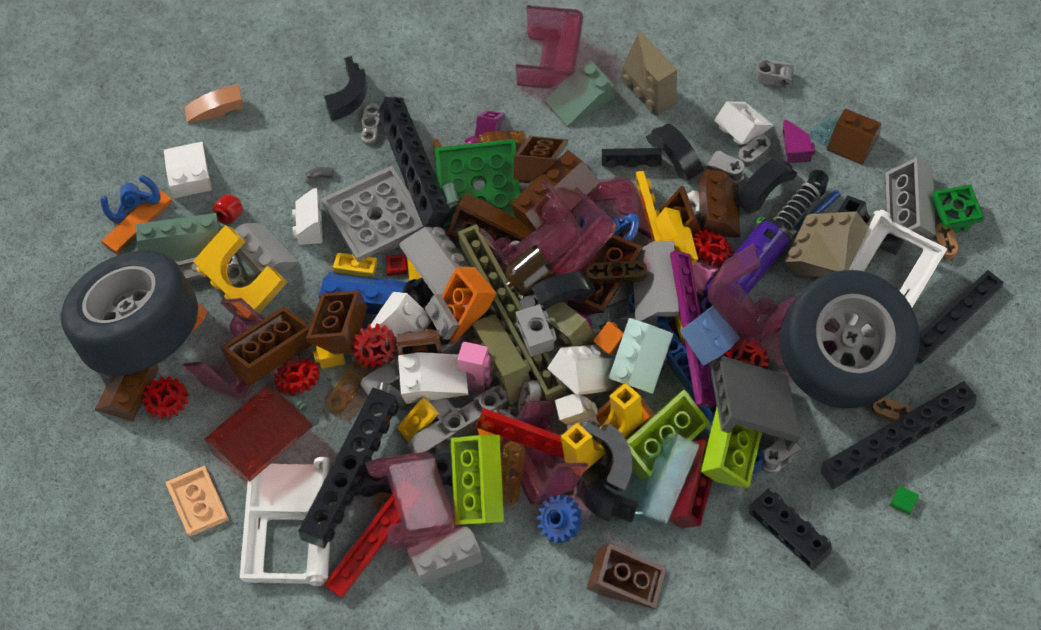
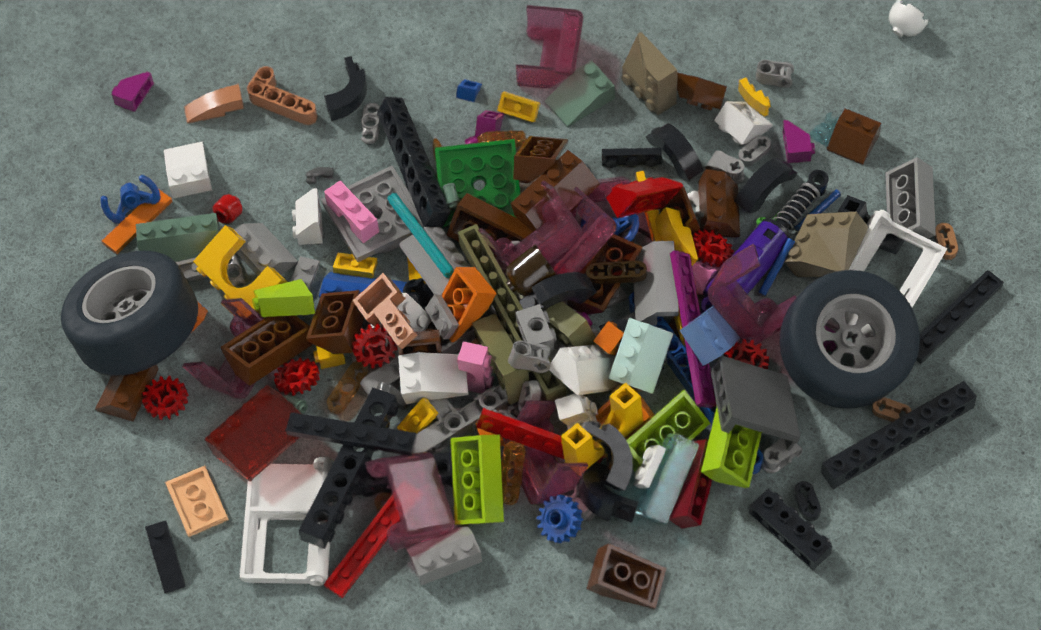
red tile [386,254,408,276] -> none
green tile [890,485,919,515] -> none
green piece [931,184,984,234] -> none
none -> magenta slope [111,72,154,112]
none -> black slope [145,520,186,593]
none -> nougat beam [247,66,318,125]
none -> lime slope [252,279,315,317]
none -> black plate [285,412,417,456]
none -> light grey plate [291,256,320,291]
none -> bright pink arch [324,181,379,243]
none -> nougat plate [353,273,417,349]
none -> teal axle [387,193,454,278]
none -> blue slope [456,79,482,102]
none -> yellow plate [497,92,540,122]
none -> light grey piece [508,341,551,373]
none -> red slope [606,177,683,218]
none -> white plate [633,445,666,489]
none -> reddish brown slope [677,72,727,111]
none -> yellow slope [738,78,771,116]
none -> blue bar [759,238,795,296]
none -> black beam [794,481,821,521]
none -> white cylinder [889,0,929,37]

